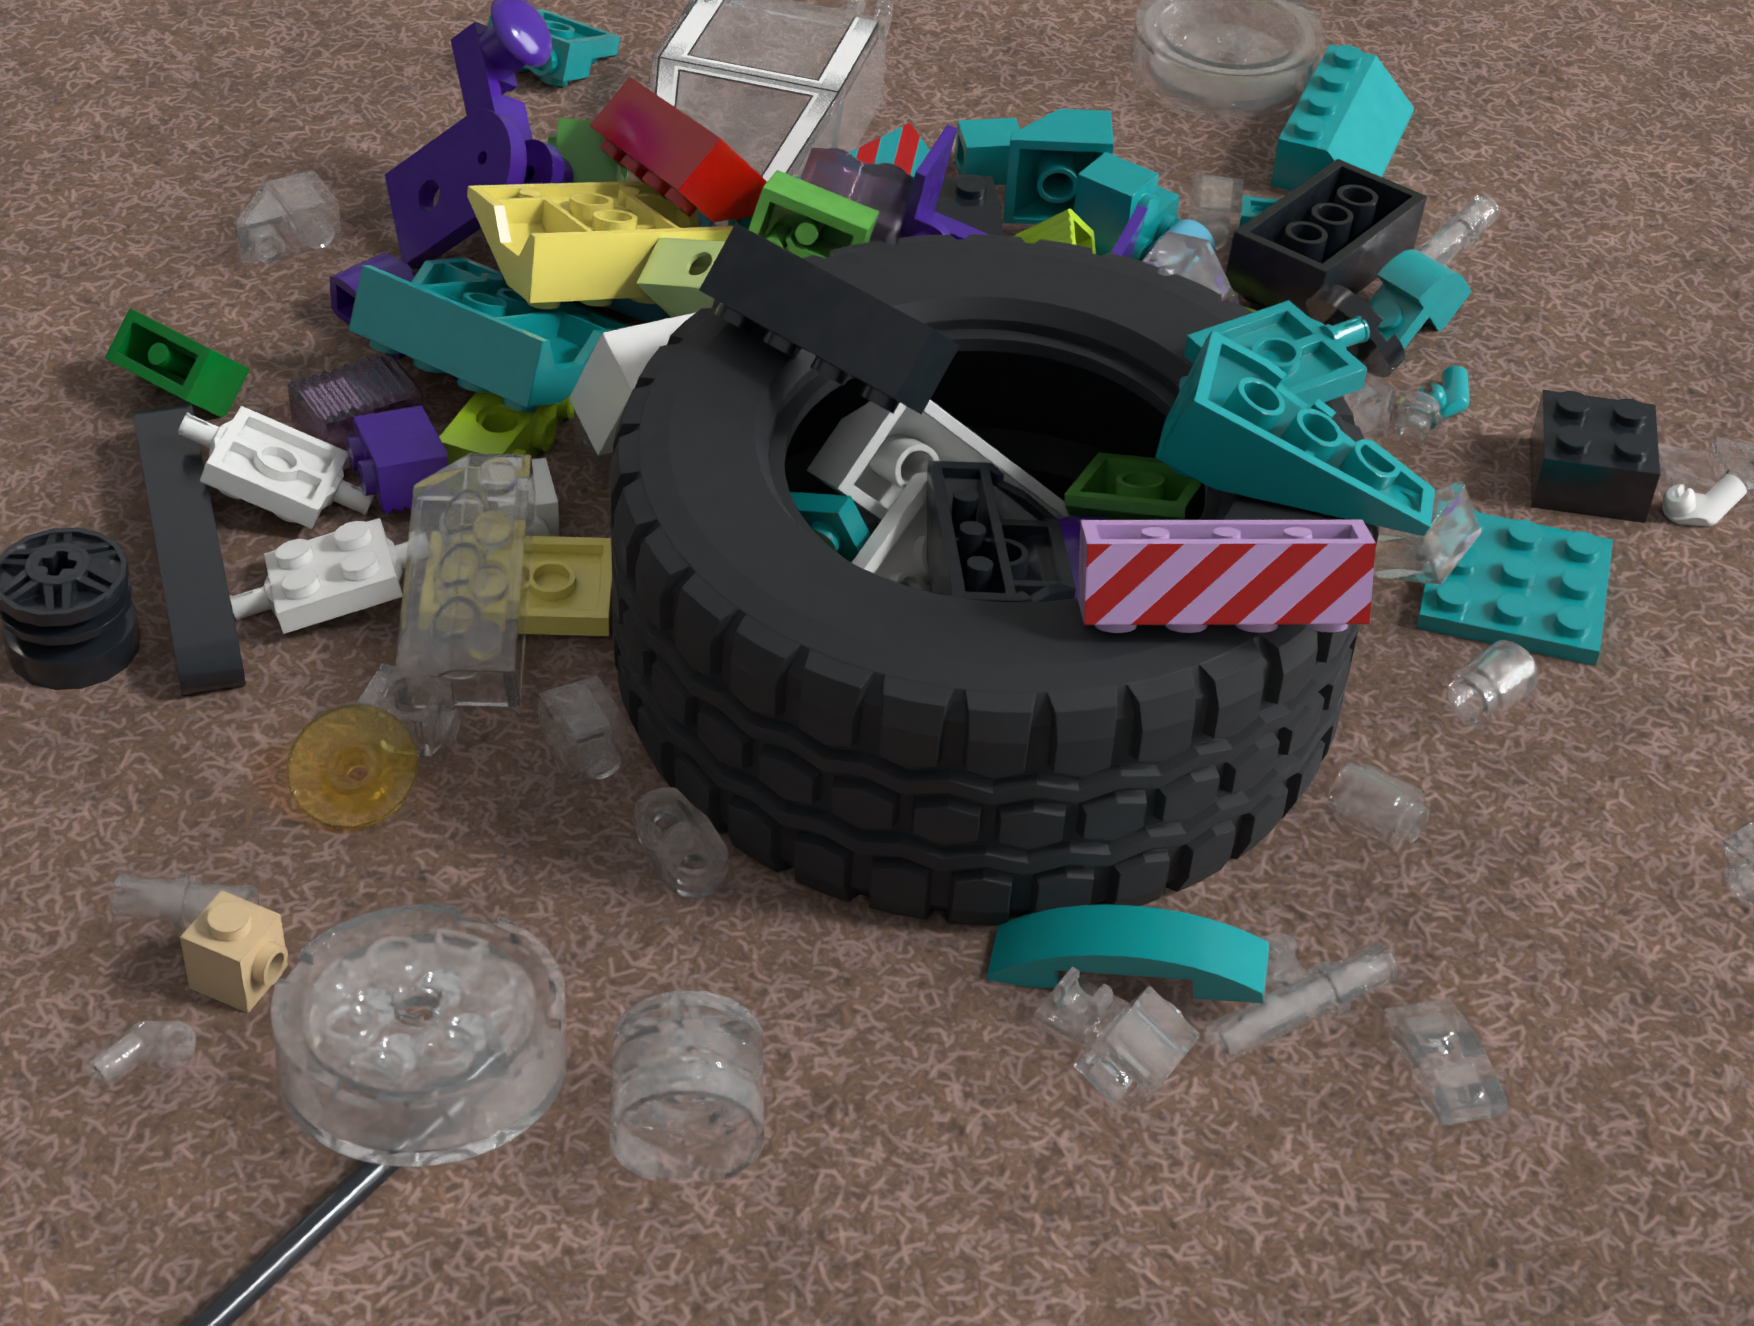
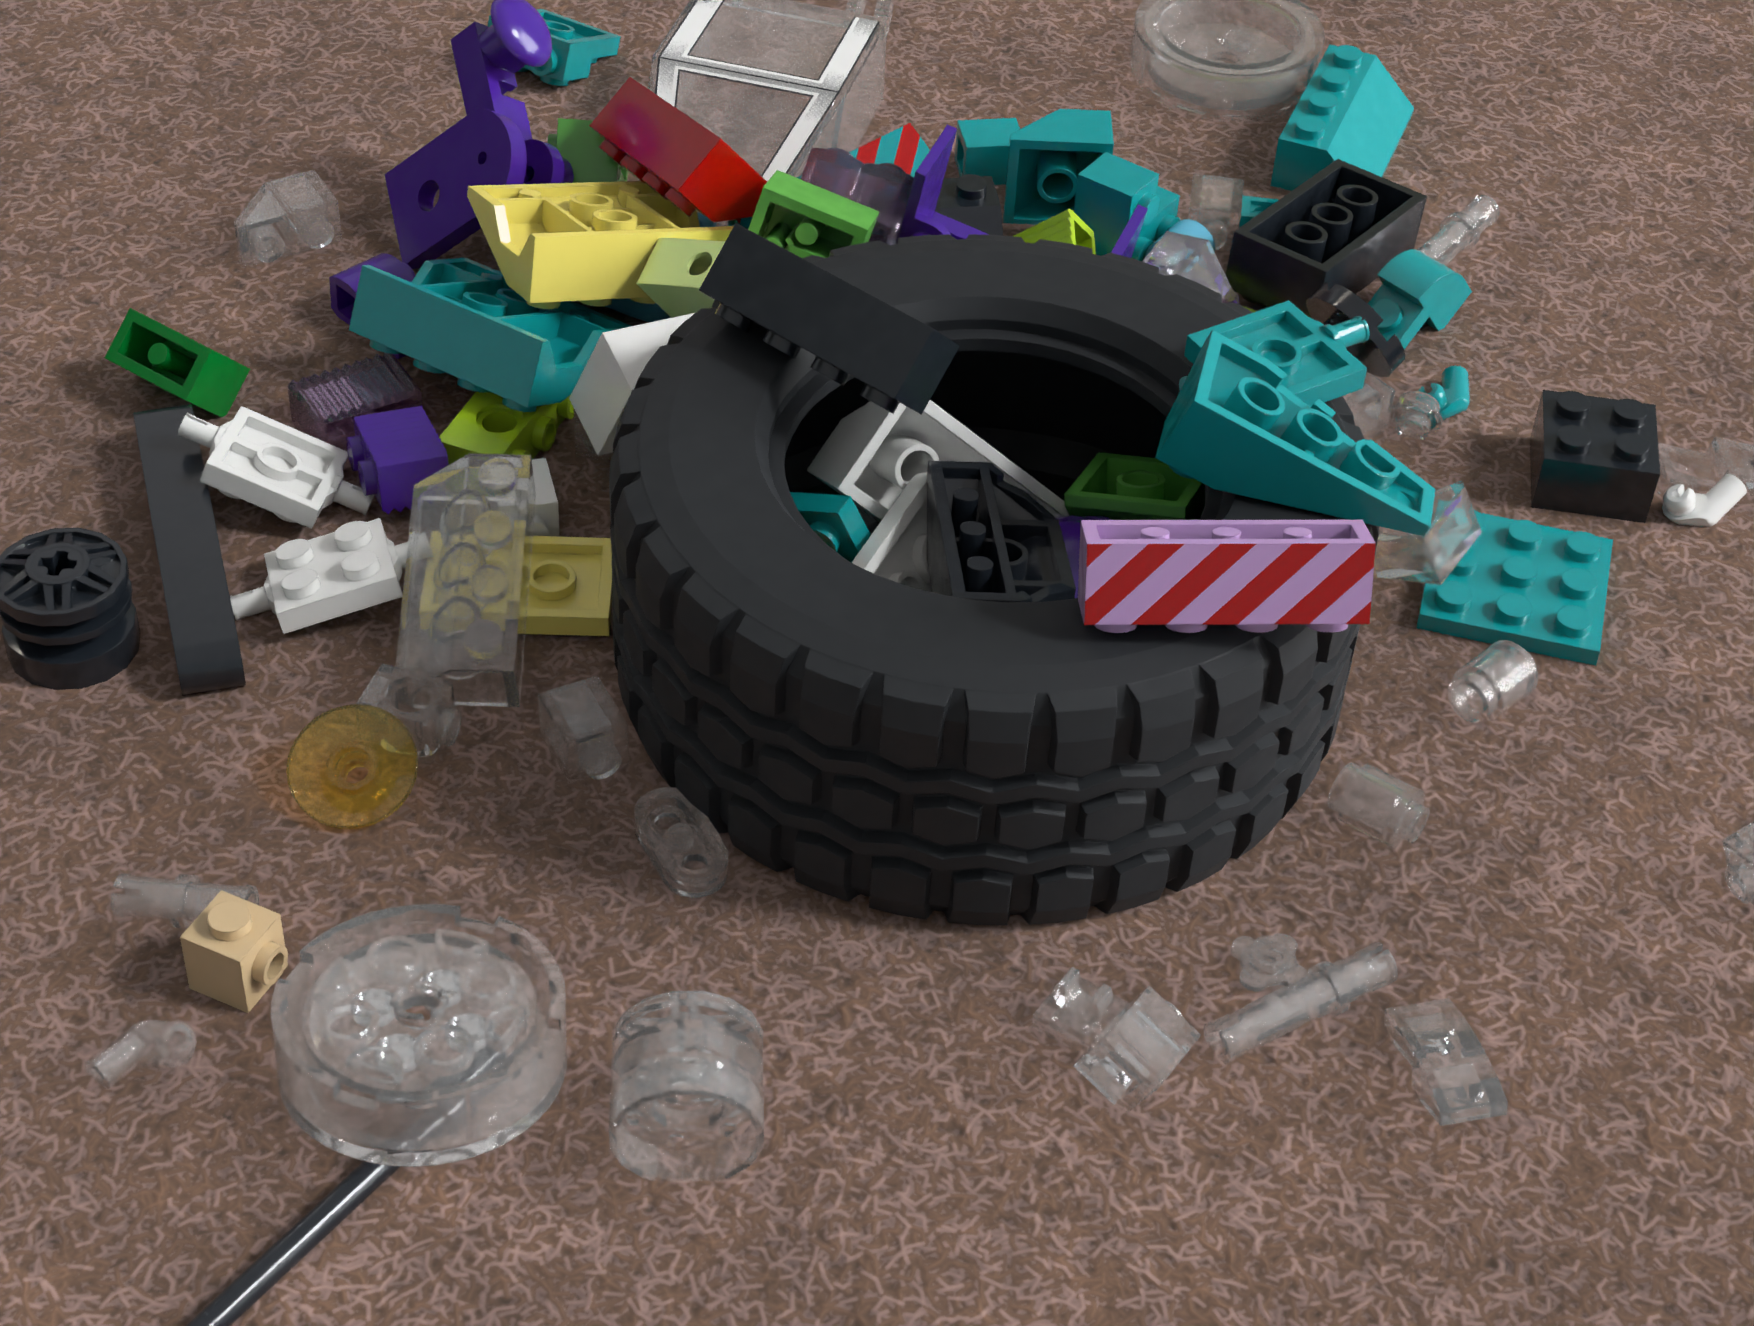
teal slope [987,905,1270,1003] -> none

